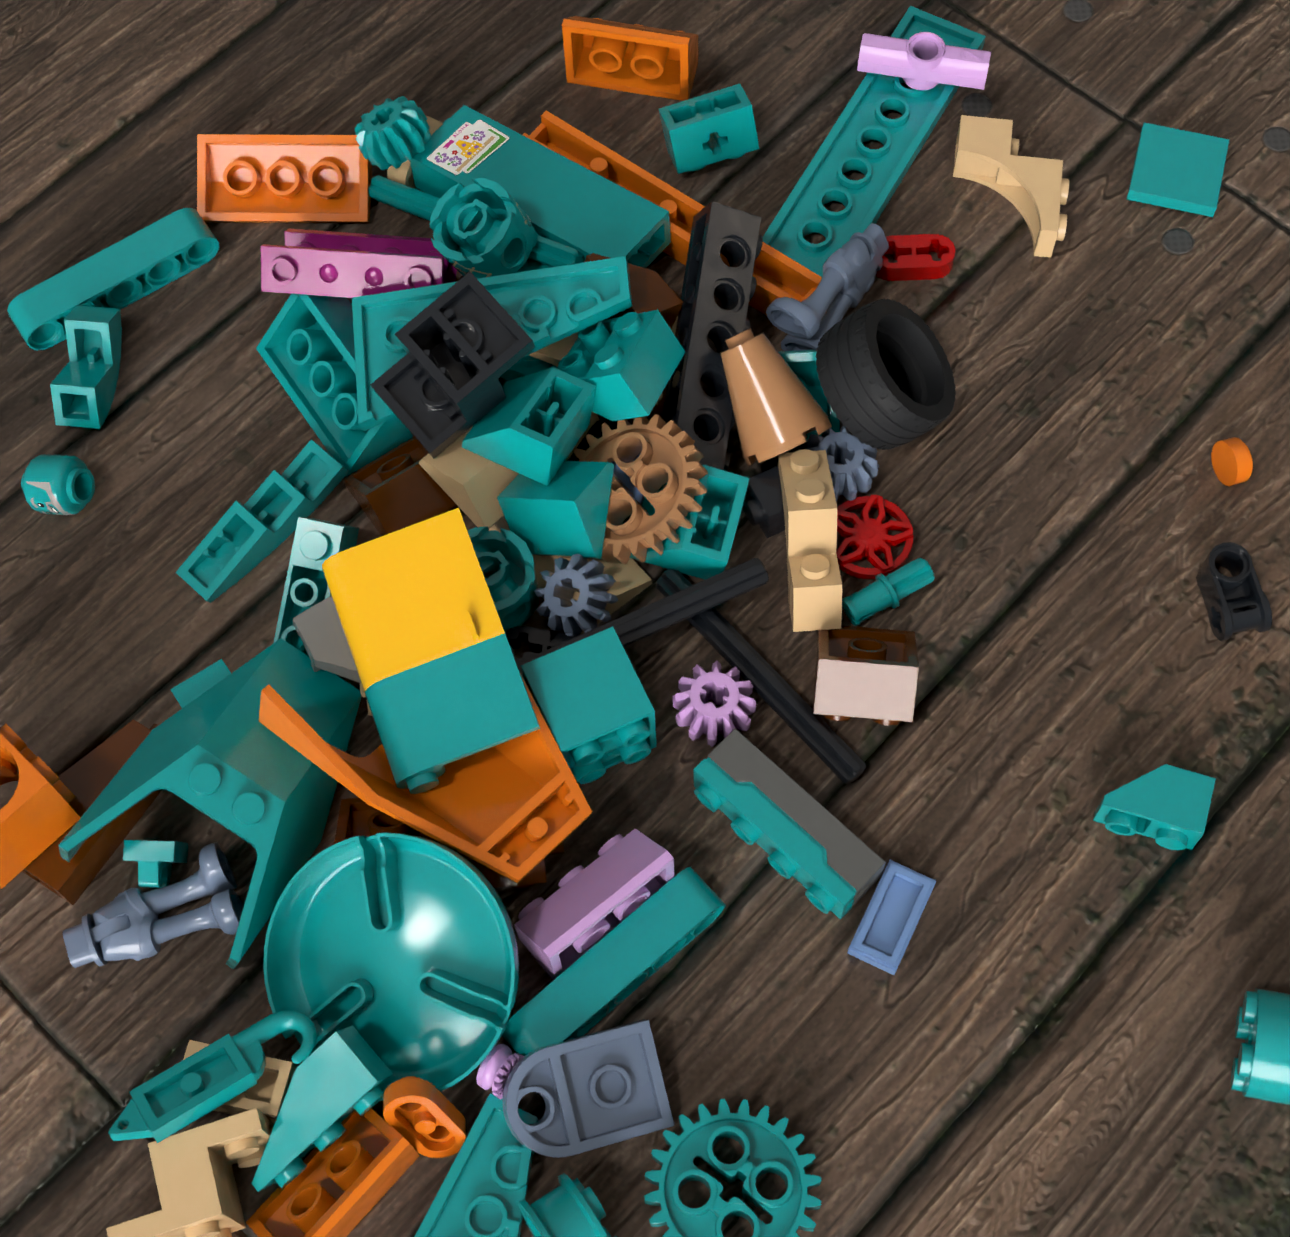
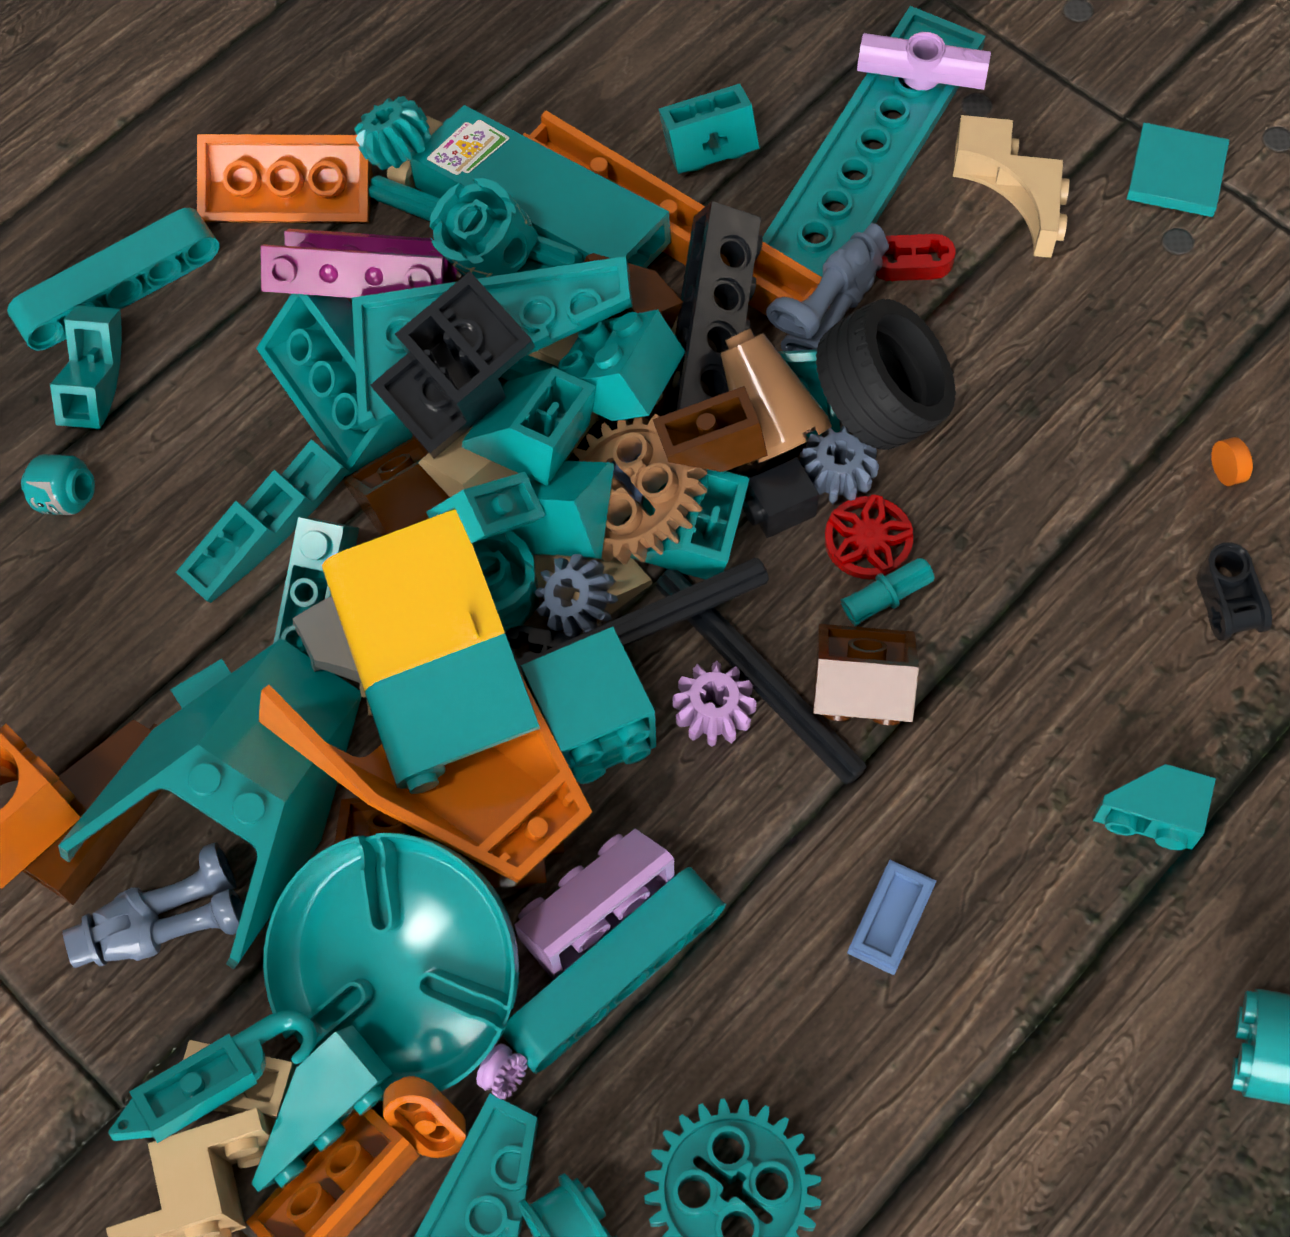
teal tile [123,840,188,888] -> none
sand blue tile [502,1019,674,1158] -> none
orange slope [562,16,698,101] -> none
piece [694,729,886,920] -> none
tan arch [778,449,842,632] -> none
none -> teal panel [426,472,546,543]
none -> reddish brown slope [653,386,768,472]

